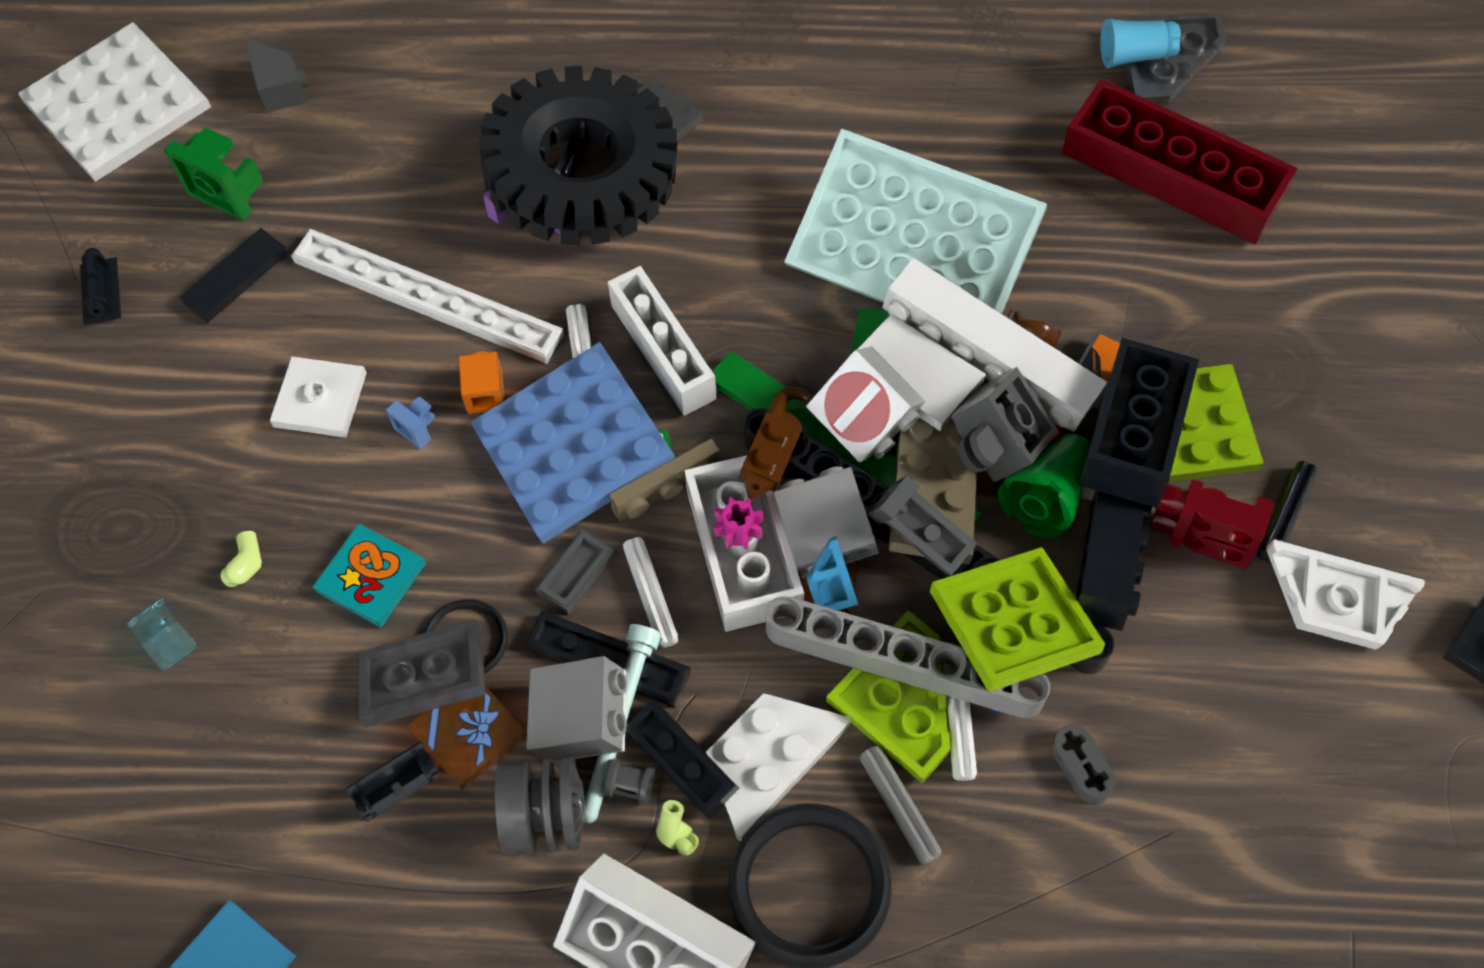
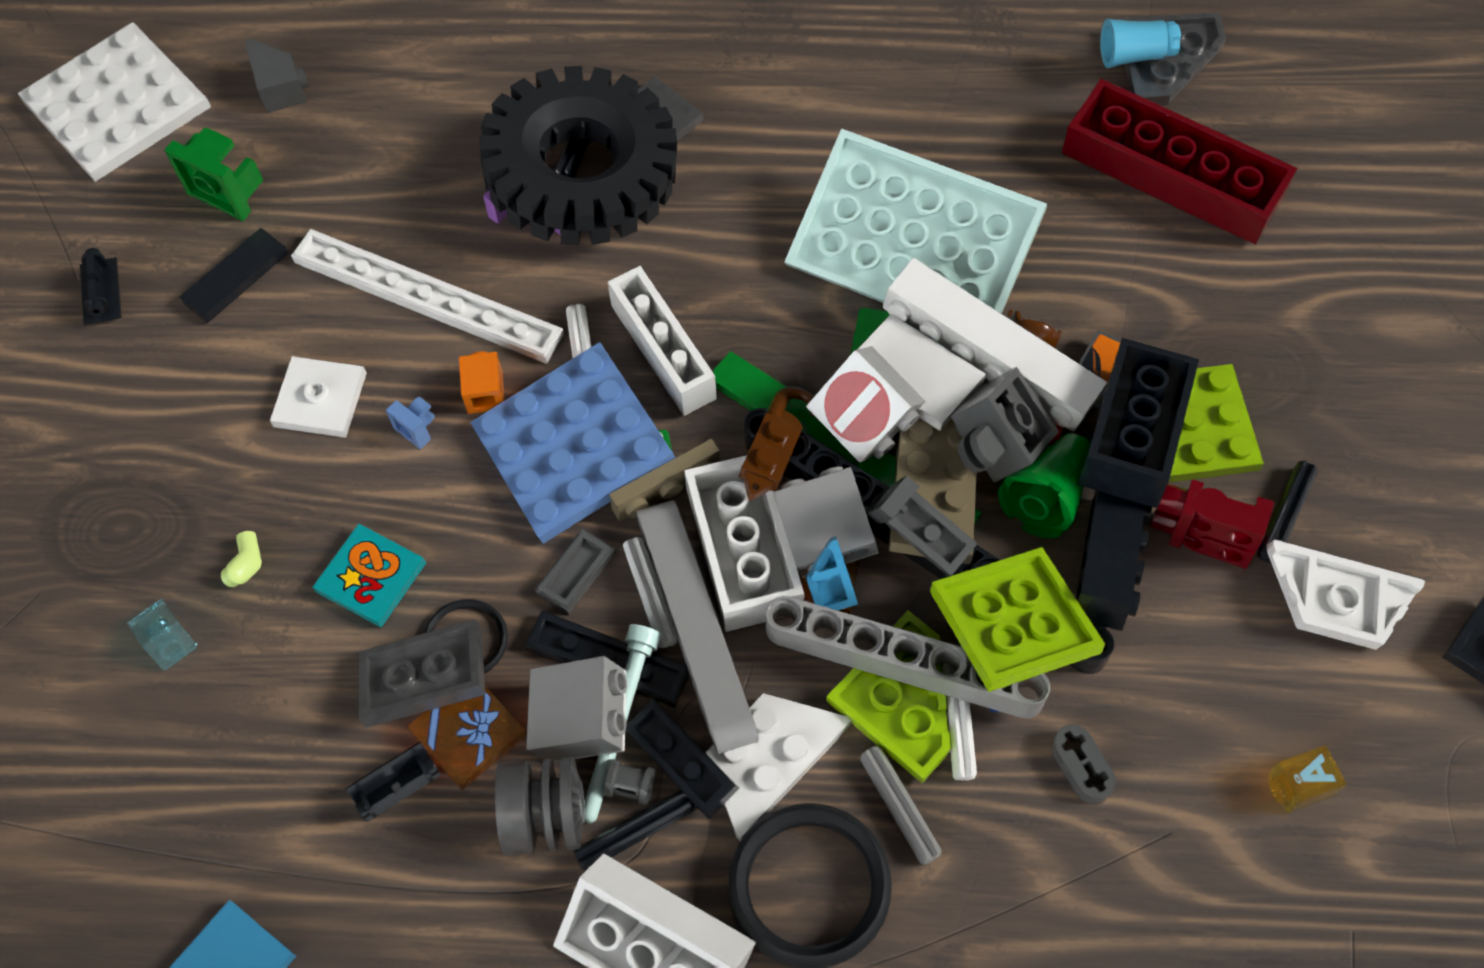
yellowish green arm [656,800,699,855] -> none
dark pink gear [714,497,763,550] -> none
none -> black axle [574,790,694,871]
none -> light grey beam [636,500,759,754]
none -> clear yellow brick [1268,745,1347,814]

